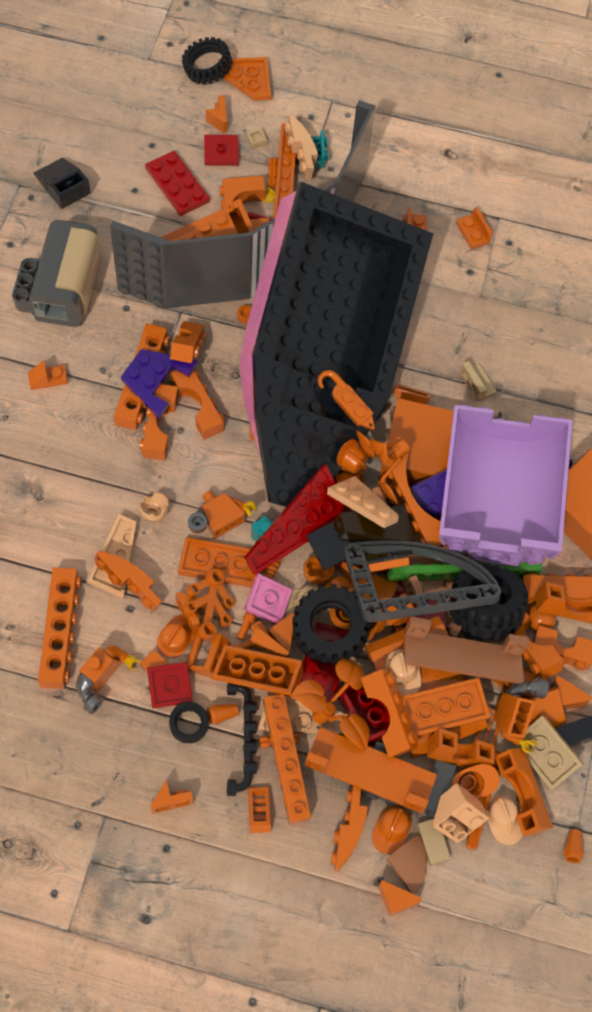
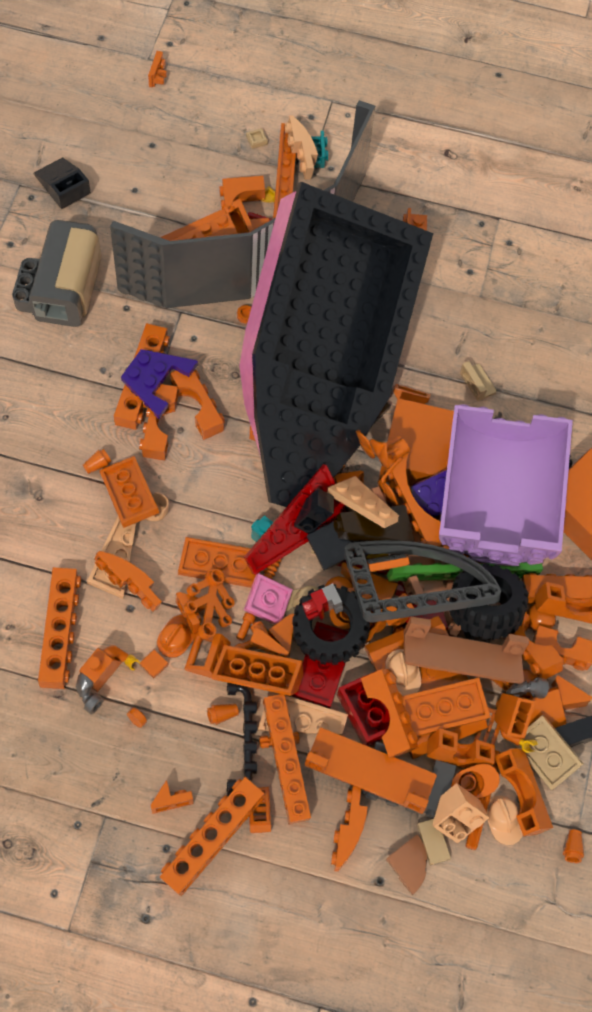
orange slope [28,361,68,390] -> none
red plate [145,150,210,216] -> none
red plate [147,662,193,709] -> none
black tyre [169,702,209,744] -> none
orange arch [170,321,207,363] -> none
black tyre [182,37,232,85] -> none
orange torso [188,491,257,540] -> none
red plate [204,135,239,166] -> none
orange slope [206,95,227,133] -> none
orange plate [218,57,271,101] -> none
orange axle [268,158,278,189] -> none
orange plant [291,659,370,750] -> none
orange hair [303,556,335,585] -> none
orange plate [318,370,375,430] -> none
orange piece [337,439,368,474] -> none
orange piece [372,806,412,855] -> none
orange slope [378,880,422,916] -> none
orange bracket [456,207,493,250] -> none
none -> orange cone [83,449,112,474]
none -> orange plate [99,456,160,528]
none -> orange tile [127,708,147,728]
none -> orange plate [148,51,167,87]
none -> orange brick [160,777,266,896]
none -> black slope [294,488,334,534]
none -> red hips [302,583,343,620]

